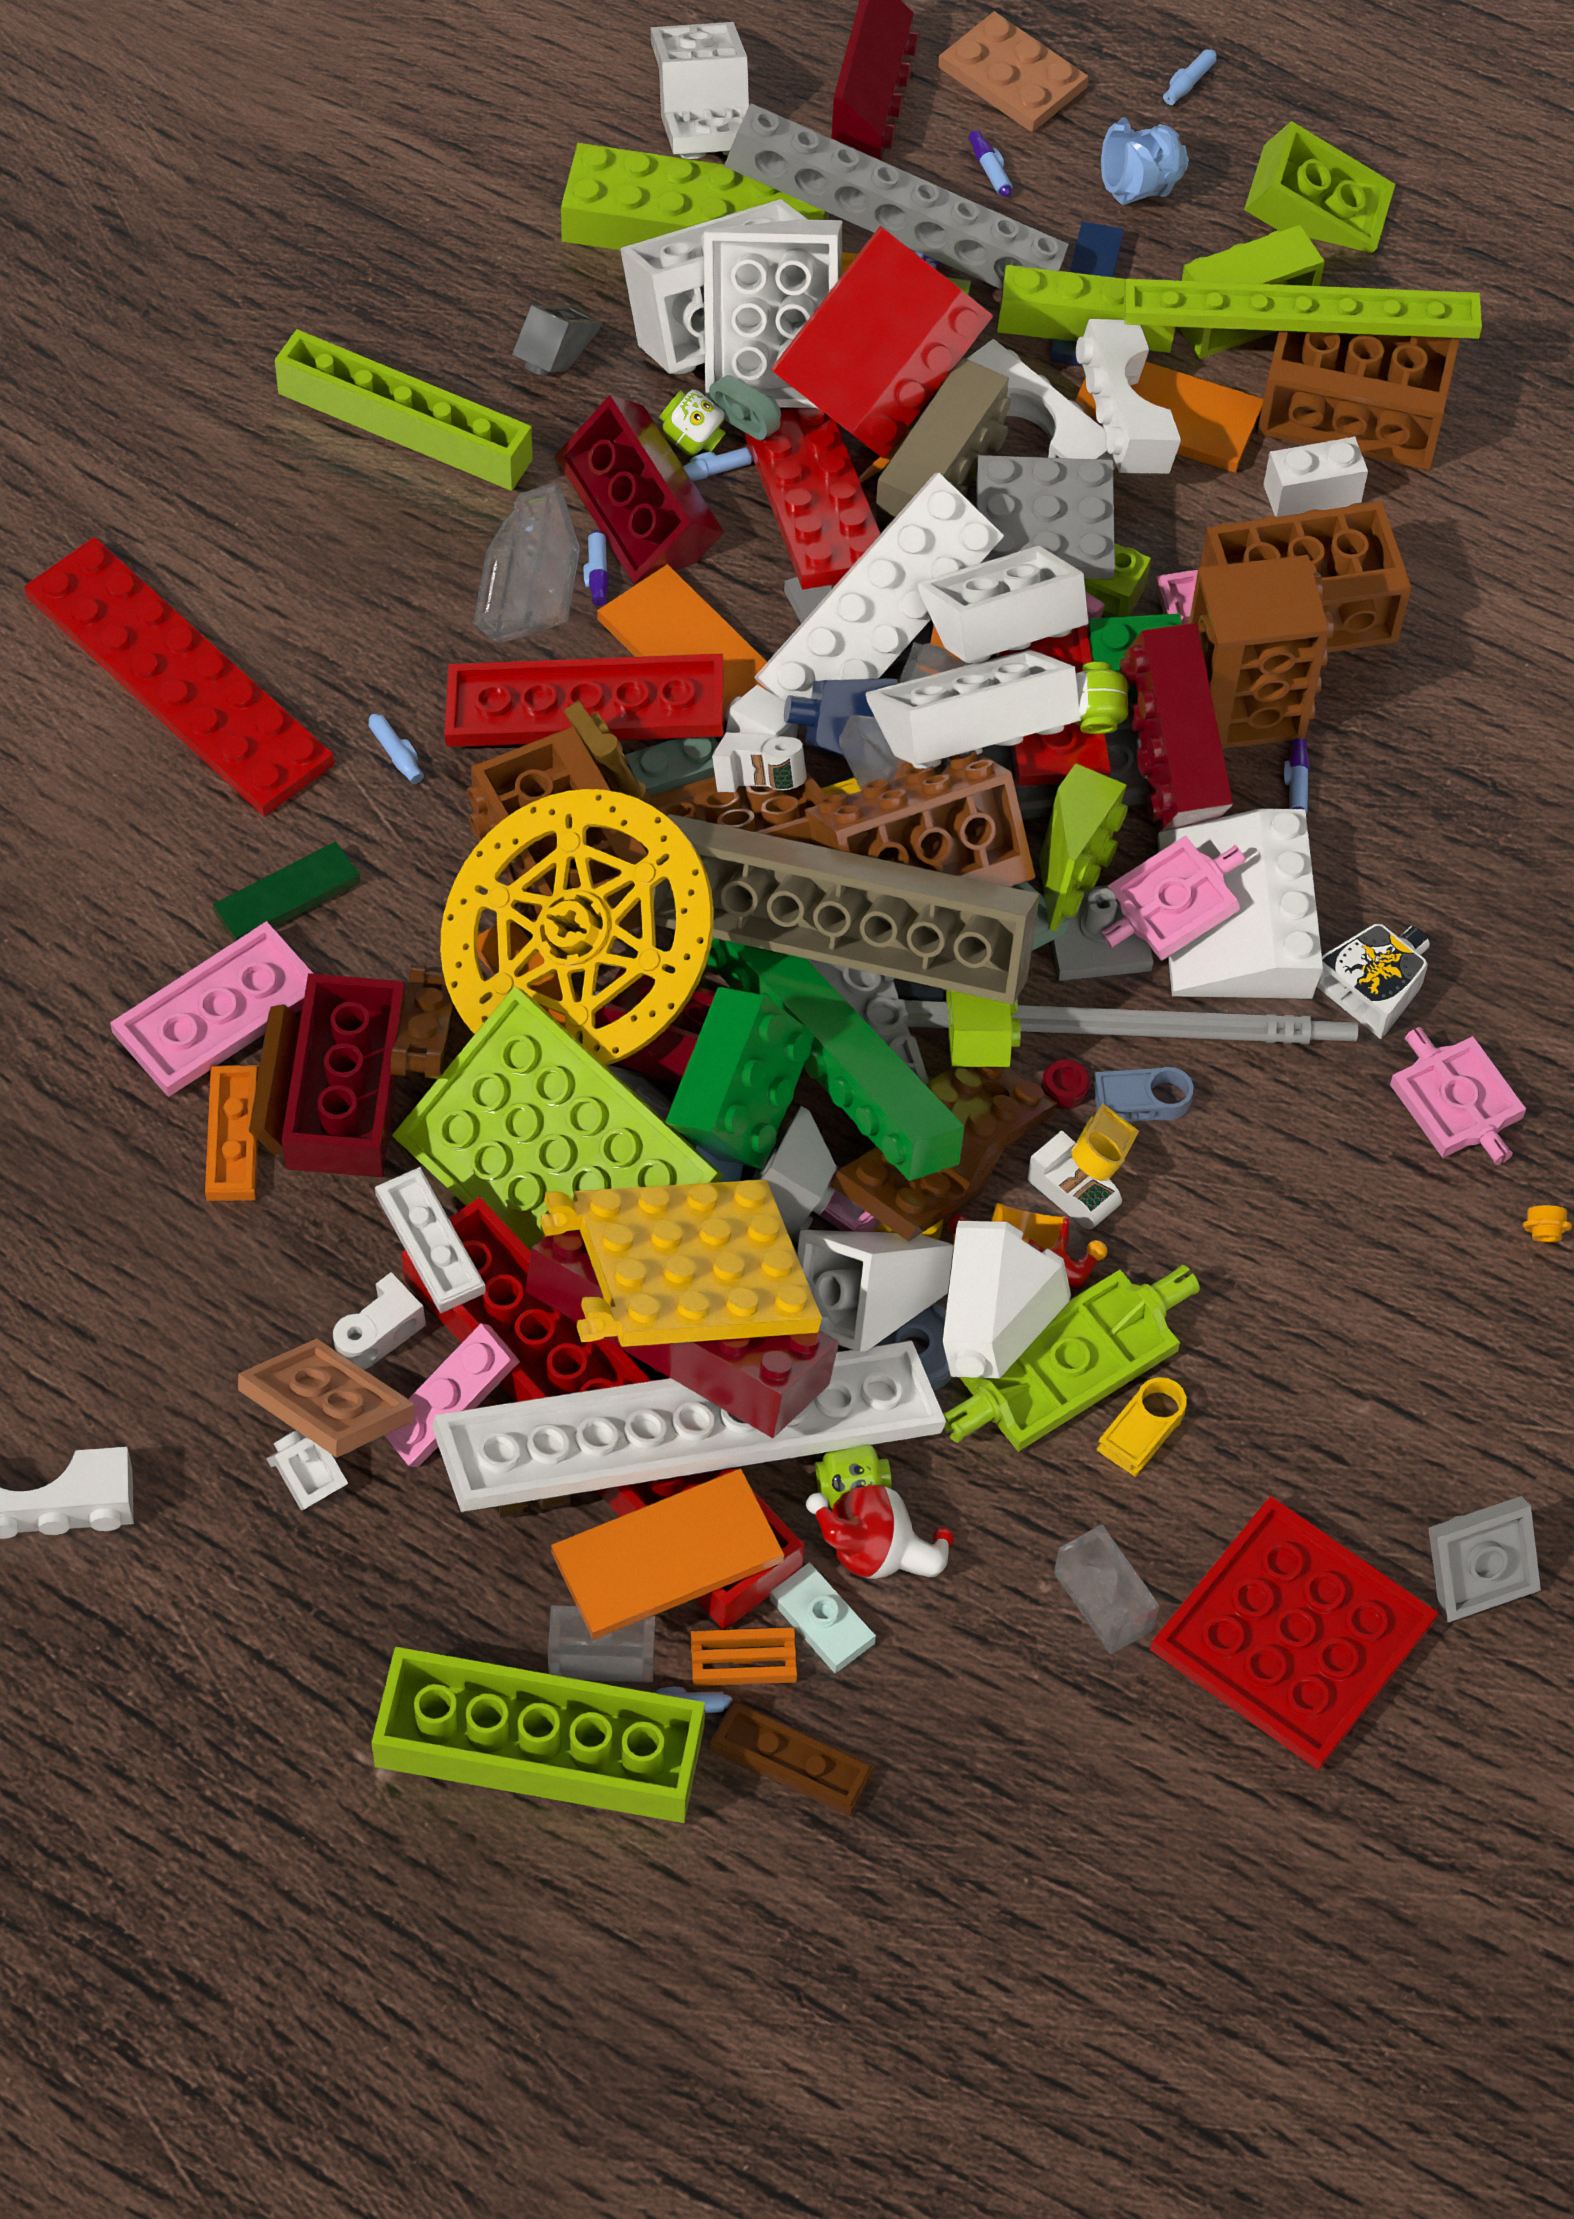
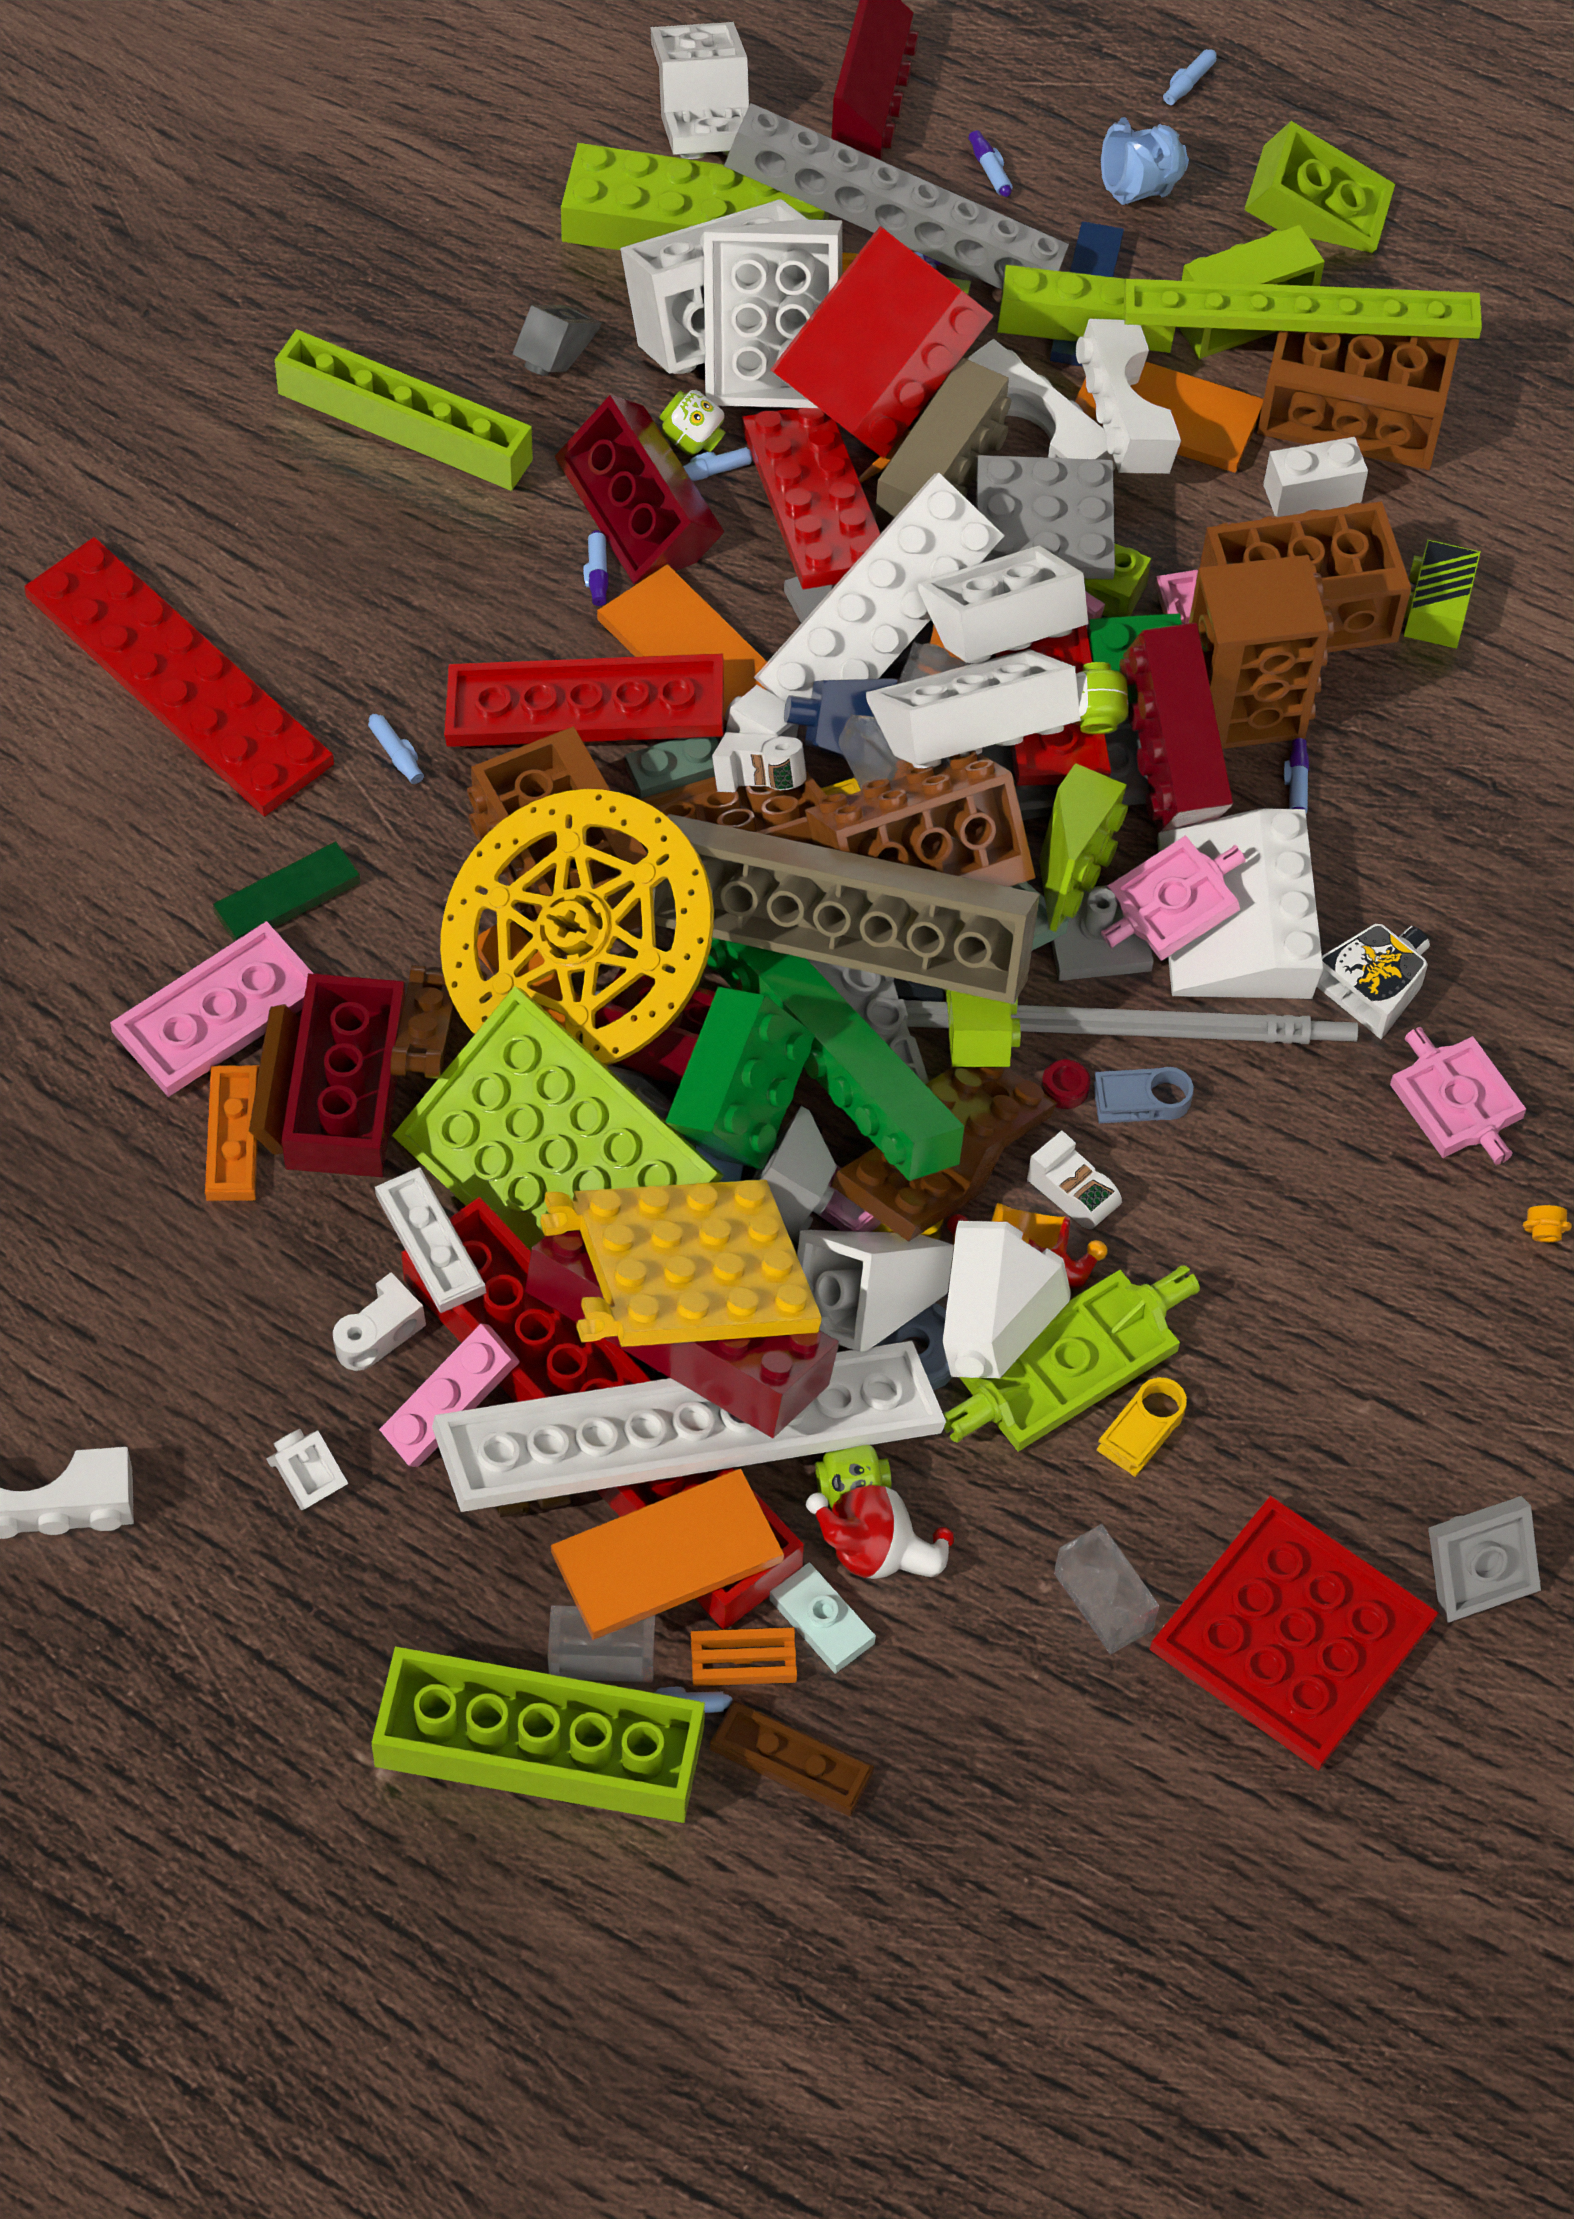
nougat plate [238,1338,415,1458] -> none
clear wedge [473,483,580,644] -> none
pearl gold plate [563,701,650,804] -> none
sand green plate [709,375,781,440] -> none
nougat plate [938,11,1088,133] -> none
yellow piece [1071,1103,1139,1181] -> none
none -> lime brick [1404,540,1481,649]

